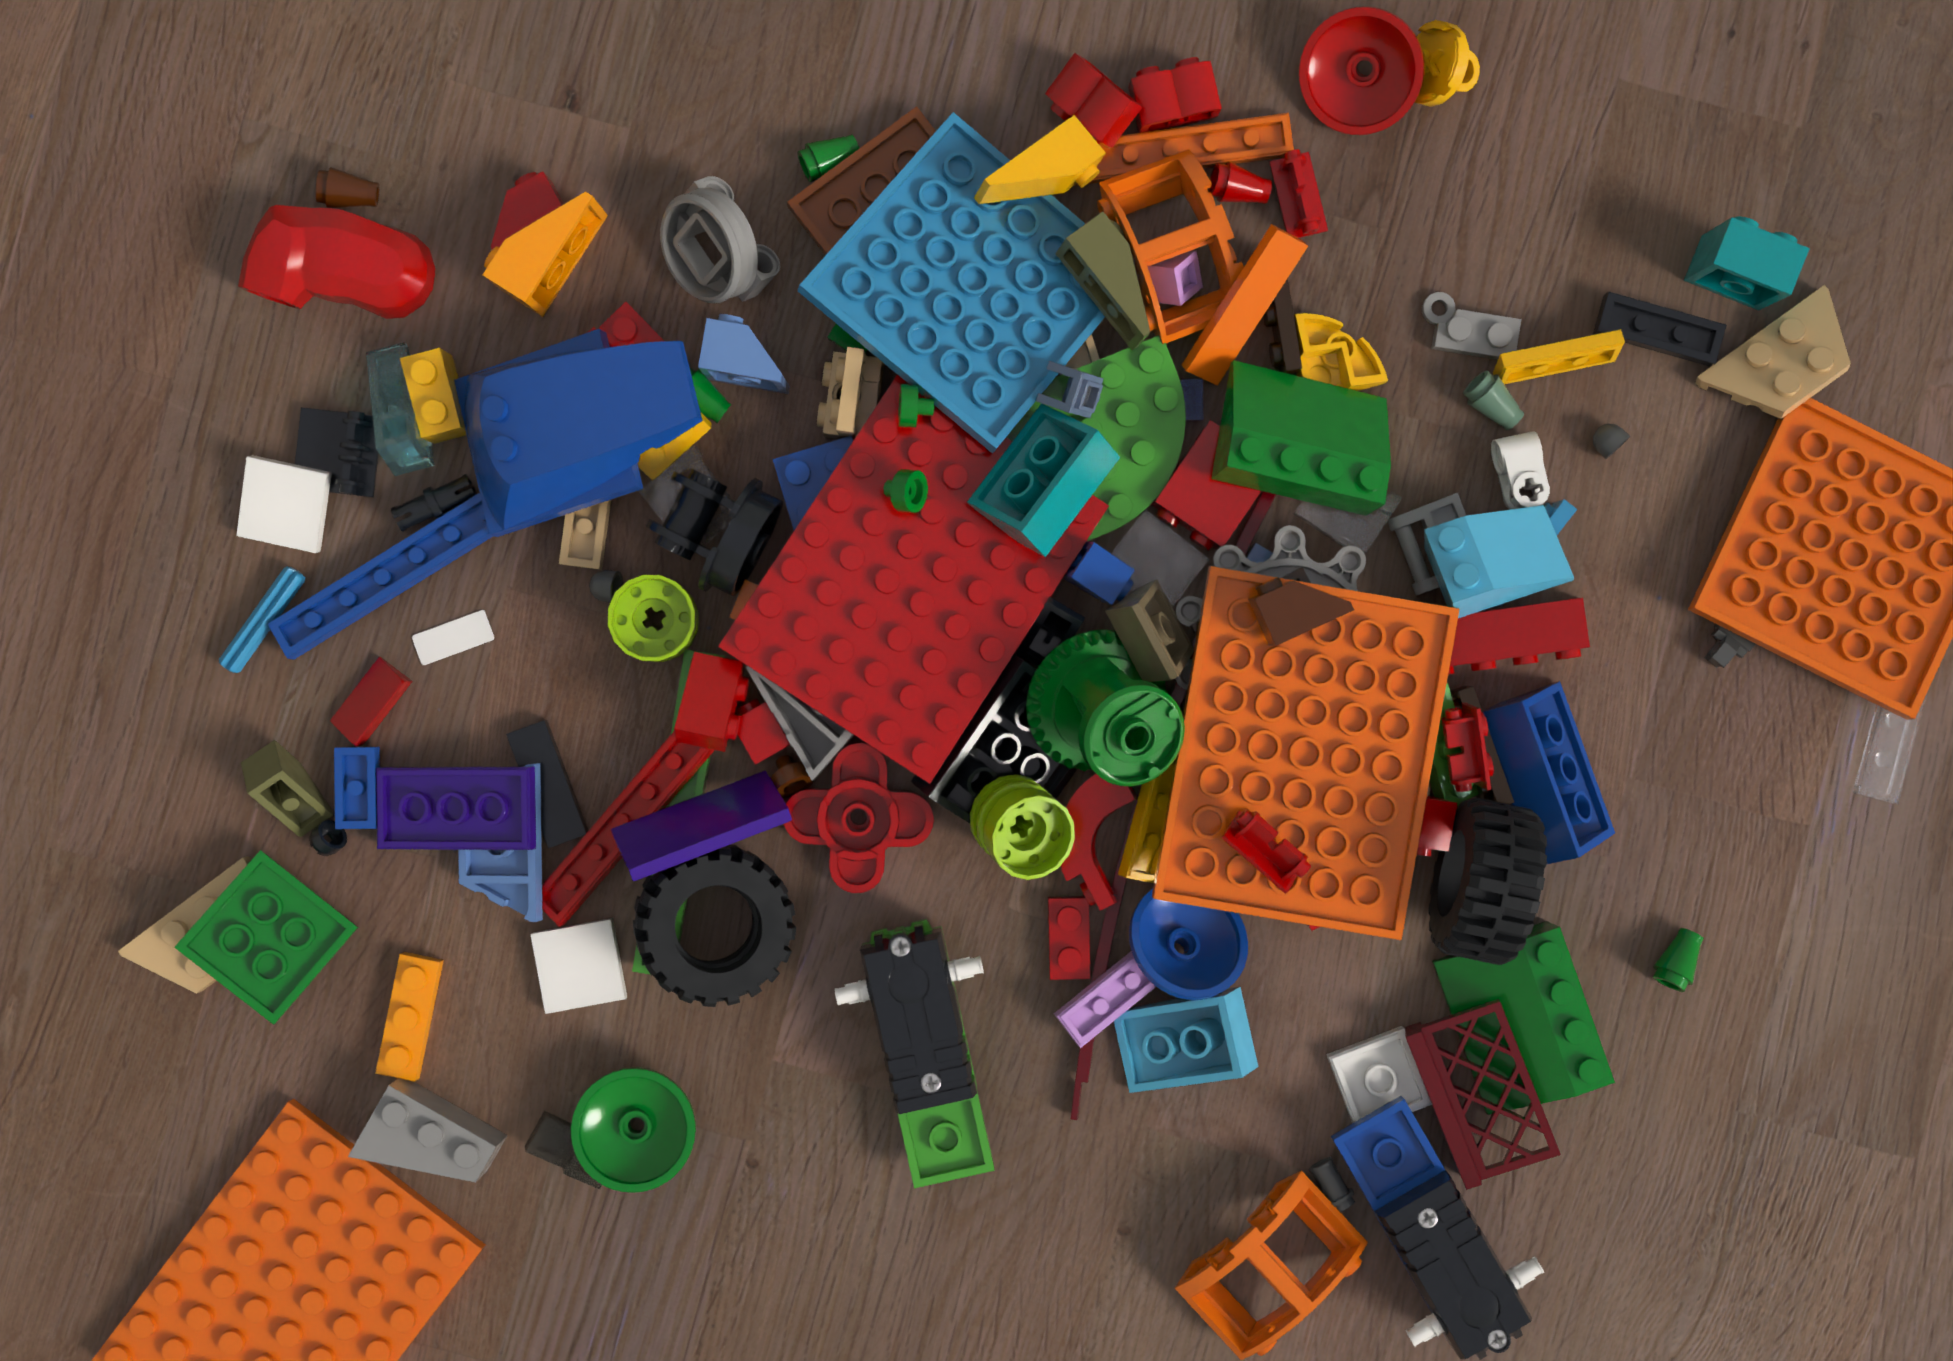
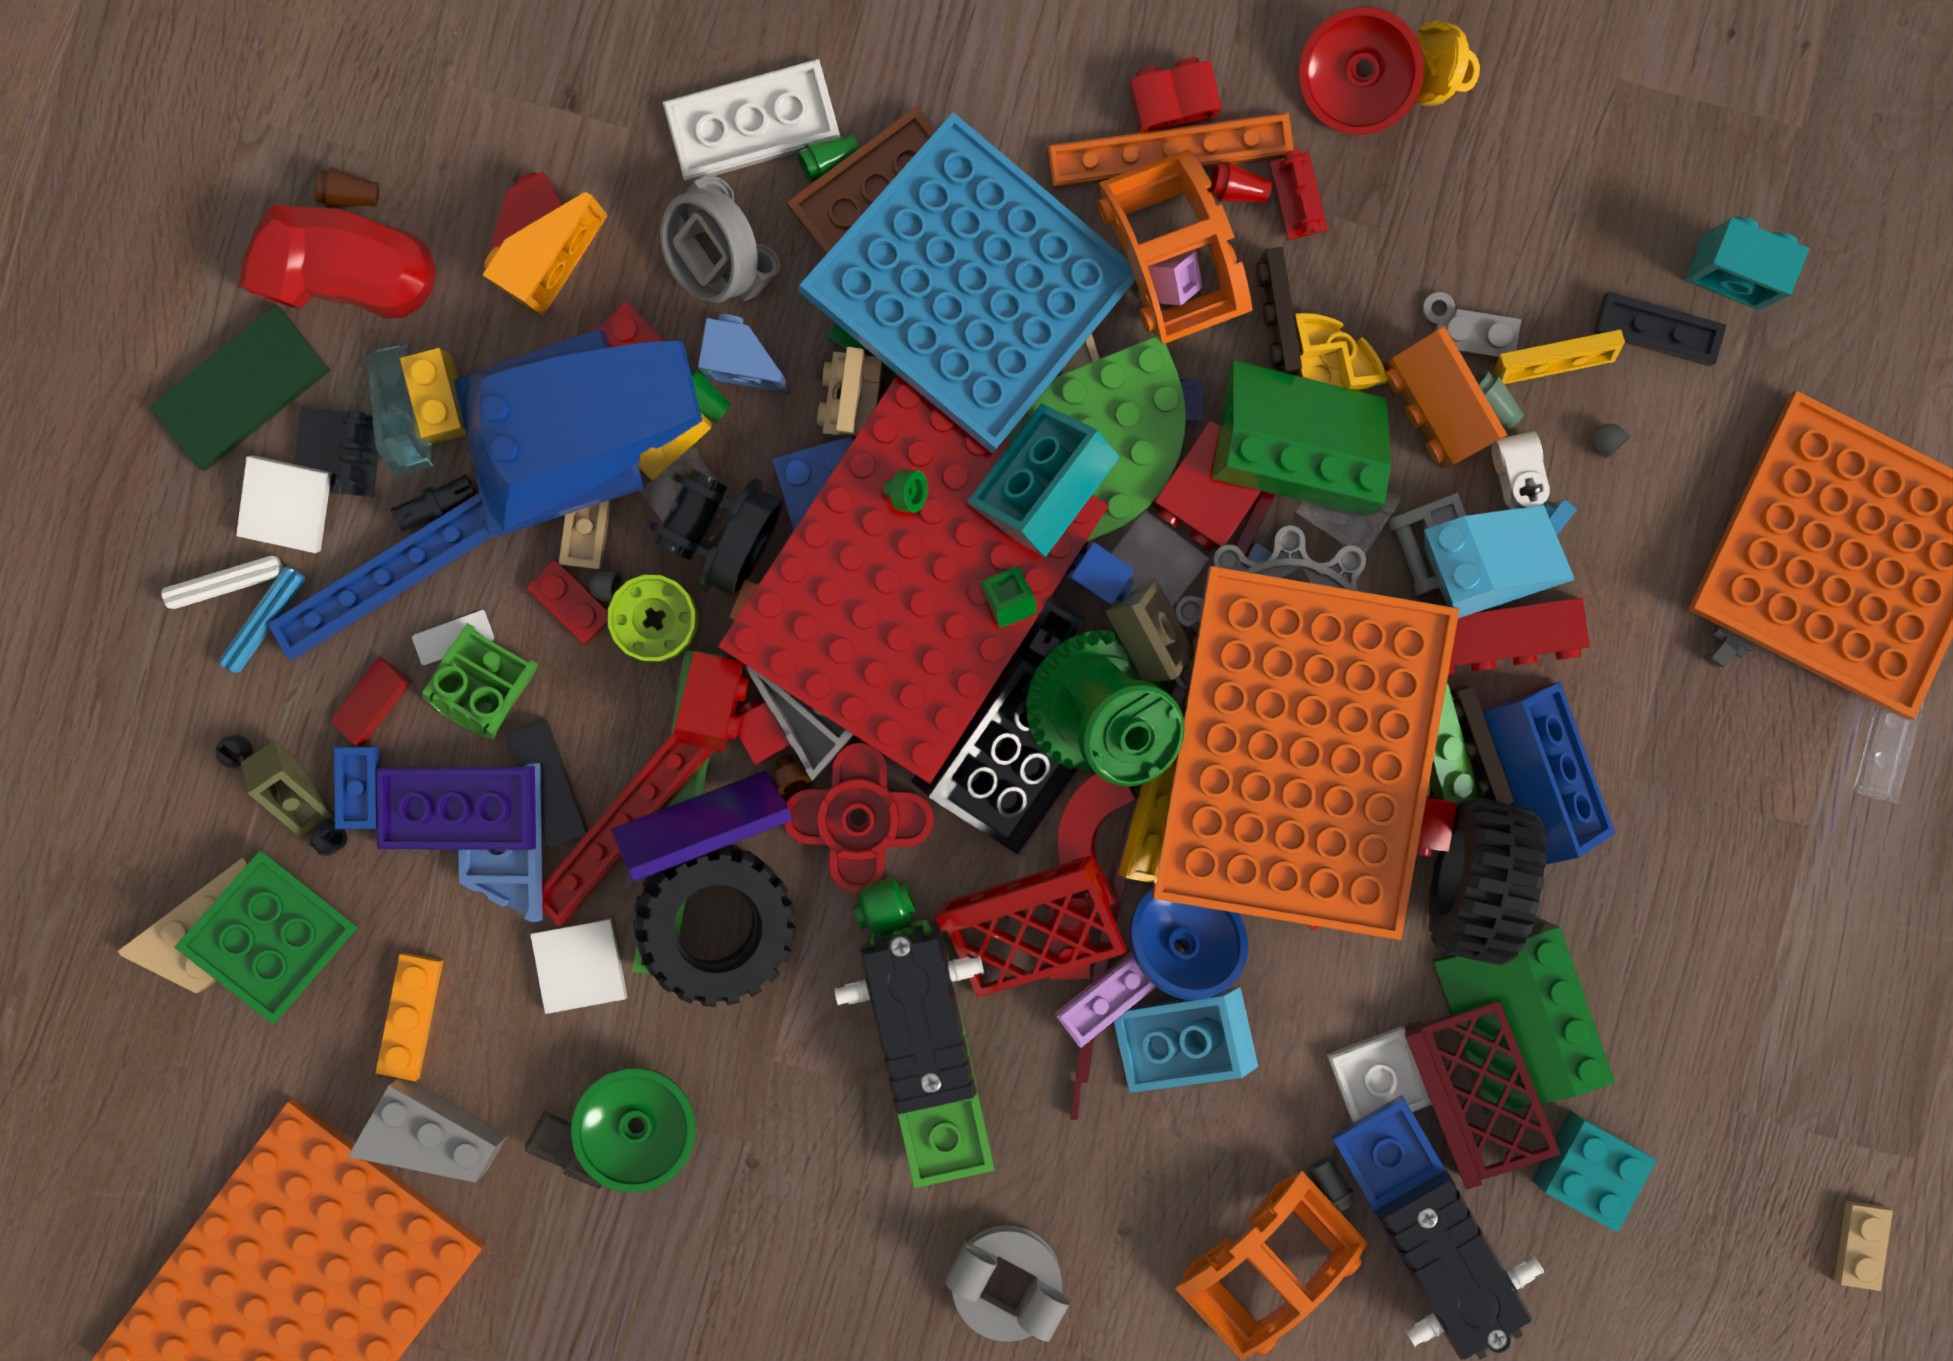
green tile [898,384,934,427] -> none
lime wheel [970,774,1075,880] -> none
yellow slope [974,115,1106,204] -> none
sand blue window [1036,361,1104,418] -> none
red brick [1045,53,1142,148] -> none
olive slope [1055,211,1150,350] -> none
orange tile [1181,224,1308,386] -> none
red hinge [1222,809,1311,894] -> none
reddish brown slope [1248,577,1354,646] -> none
red hinge [1441,702,1494,792] -> none
green cone [1653,928,1704,992] -> none
tan wing [1695,285,1851,419] -> none
none -> dark green tile [149,305,331,471]
none -> white axle [161,556,283,609]
none -> black hinge [215,735,253,768]
none -> bright green slope [422,623,538,739]
none -> red plate [526,559,608,645]
none -> white tile [663,59,840,184]
none -> green head [853,877,917,935]
none -> red fence [935,855,1127,998]
none -> light grey piece [945,1225,1070,1342]
none -> green slope [980,565,1037,628]
none -> orange slope [1384,326,1507,469]
none -> teal brick [1531,1110,1657,1233]
none -> tan plate [1834,1201,1893,1291]

